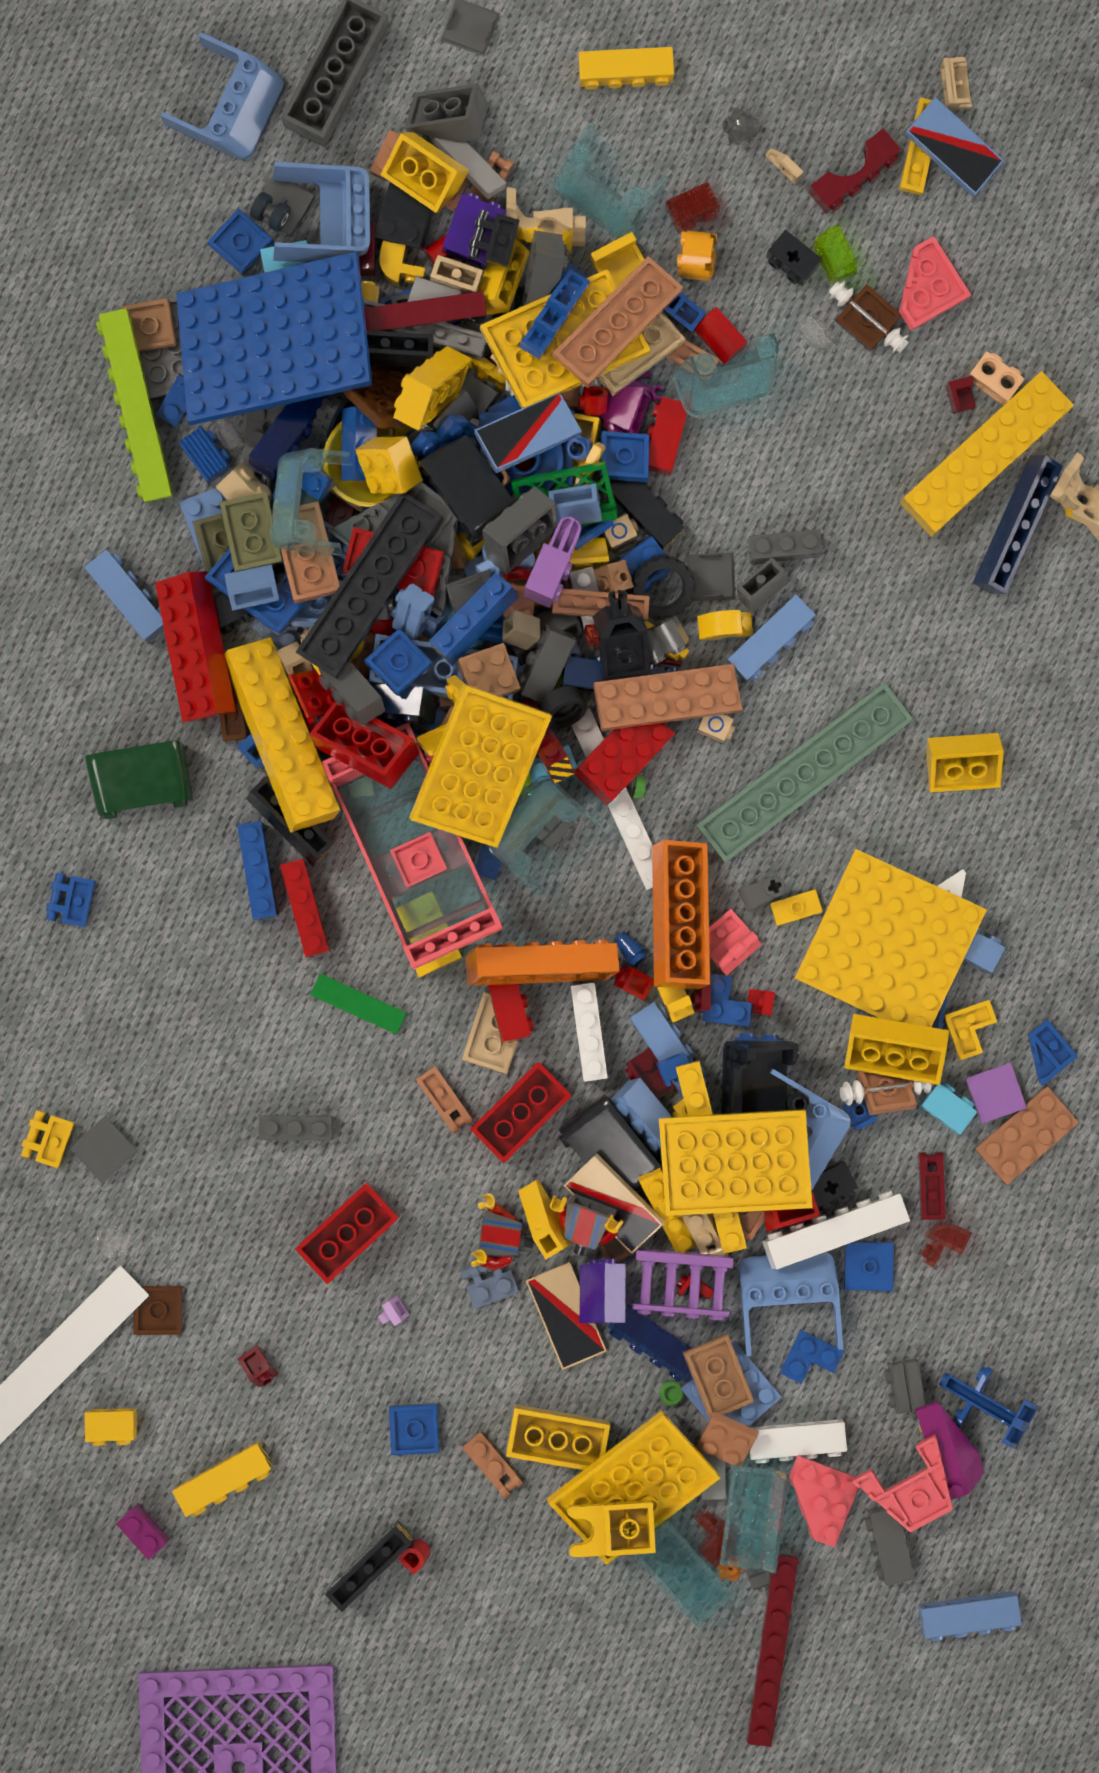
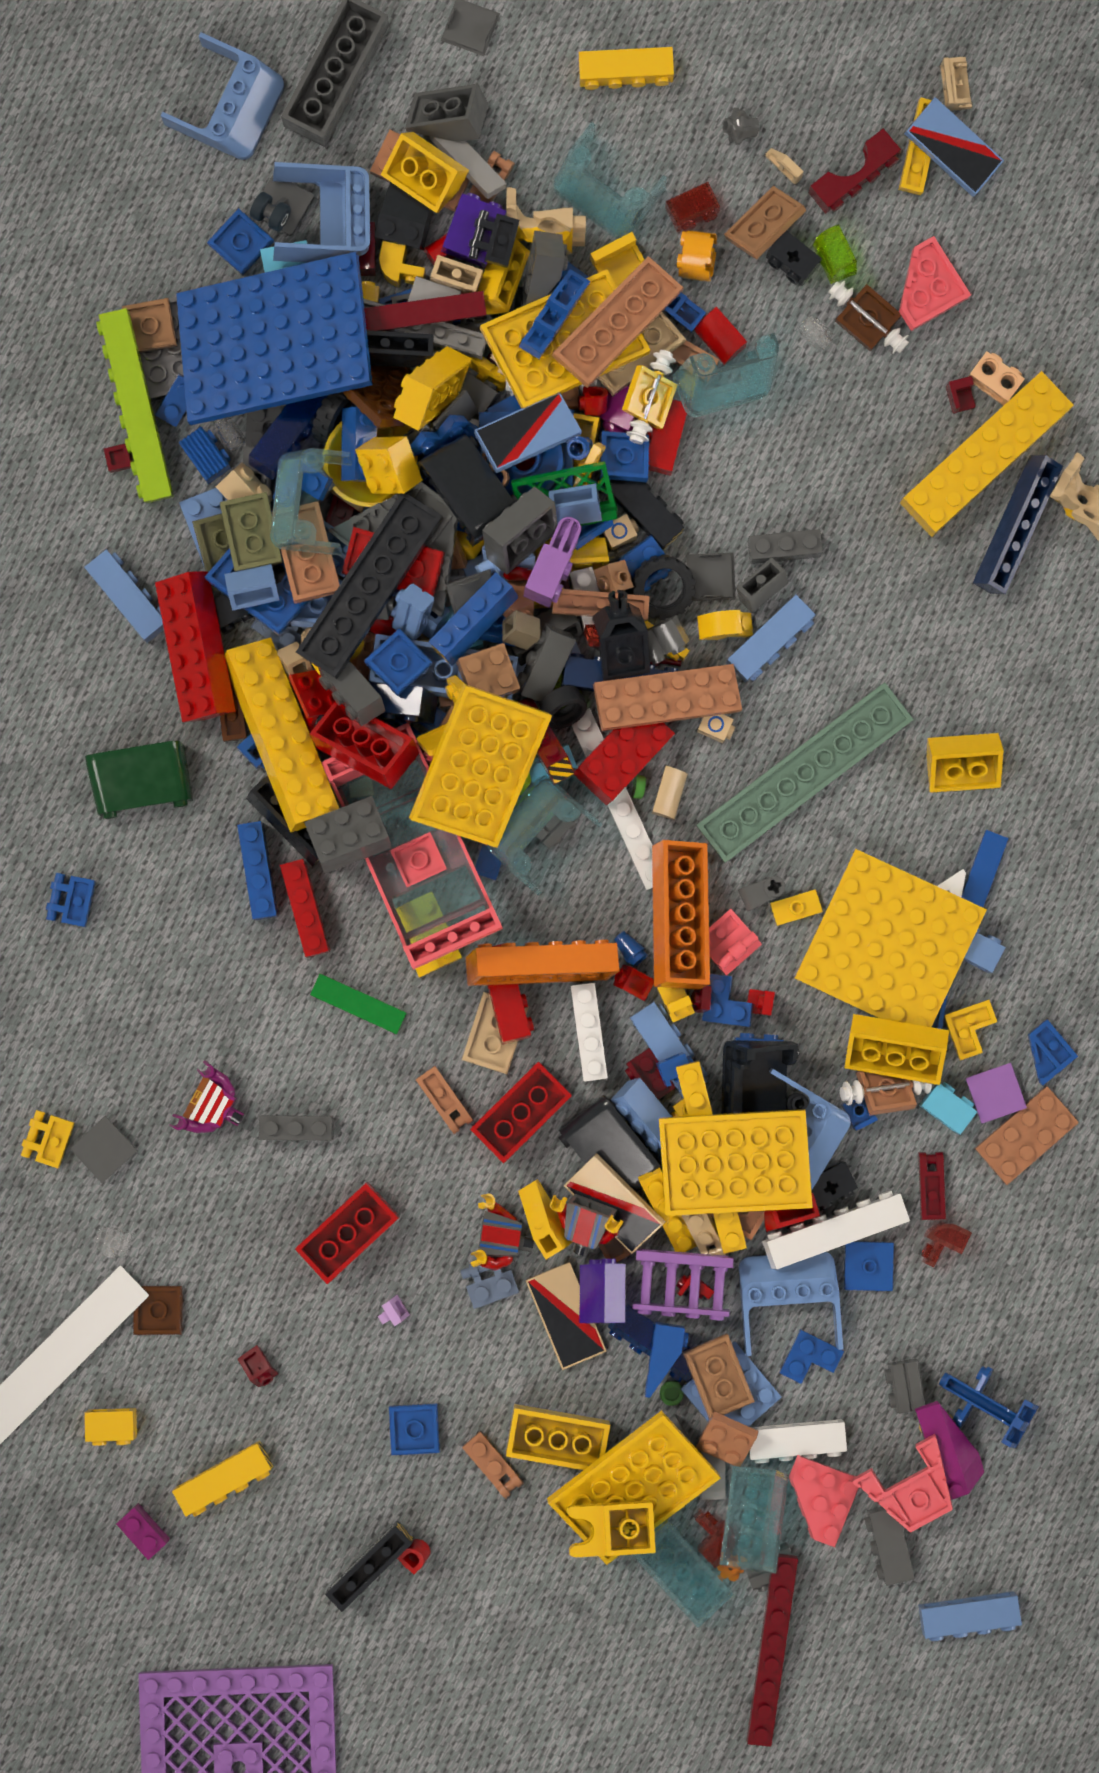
none -> dark red plate [103,444,132,473]
none -> torso [169,1060,244,1133]
none -> dark grey brick [304,796,392,874]
none -> yellow plate [622,350,678,445]
none -> blue slope [644,1322,689,1398]
none -> tan brick [652,766,688,820]
none -> medium nougat tile [724,186,806,260]
none -> blue tile [961,830,1008,907]

